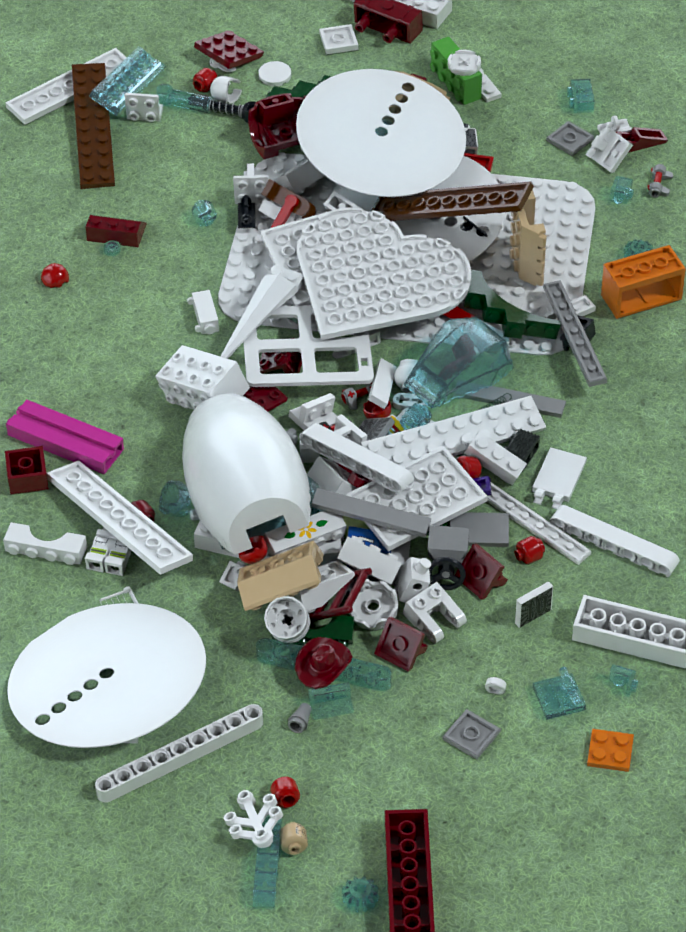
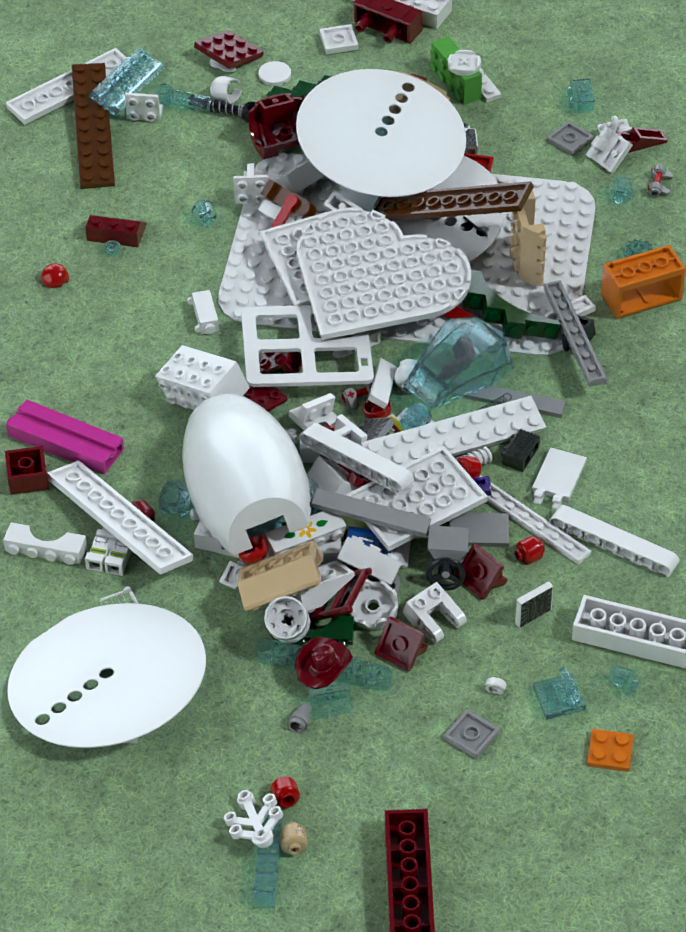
white beam [95,704,263,802] -> none
red head [193,68,217,92] -> none
white plate [220,265,304,359] -> none
black hinge [238,195,256,228] -> none
clear light blue gear [342,875,379,914] -> none
white beam [393,393,428,412] -> none
white torso [397,557,431,603] -> none
white brick [464,431,527,485] -> none

